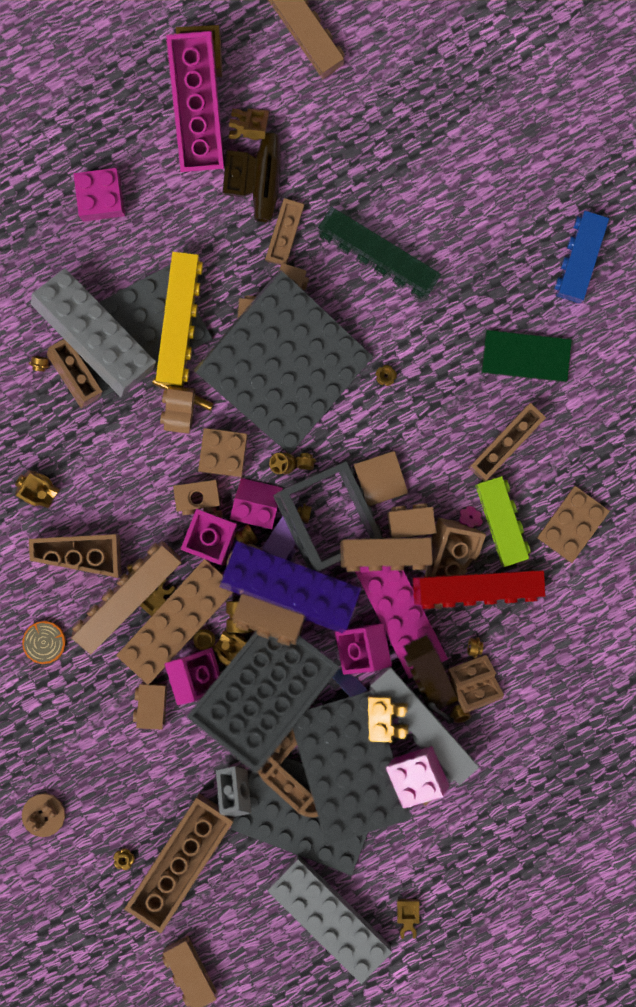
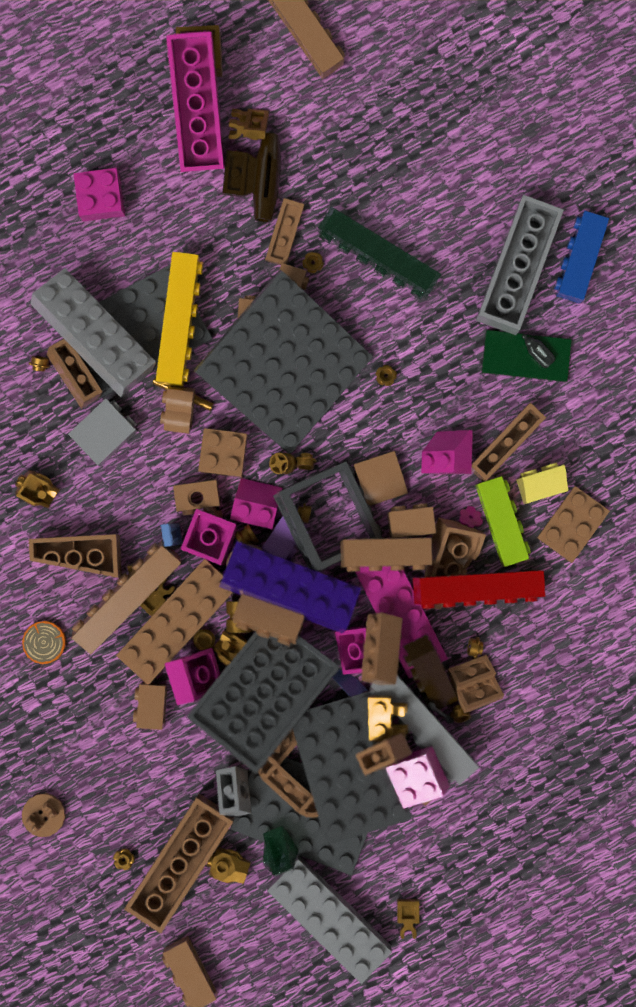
none -> light grey brick [68,399,138,467]
none -> medium blue plate [161,523,183,547]
none -> pearl gold hand [207,846,251,884]
none -> clear green slope [263,826,299,876]
none -> pearl gold plate [303,252,324,273]
none -> medium nougat brick [356,733,412,775]
none -> medium nougat brick [361,613,402,685]
none -> dark pink slope [421,430,473,475]
none -> light grey brick [475,195,564,335]
none -> light yellow slope [516,463,568,504]
none -> pearl dark grey piece [522,334,555,369]

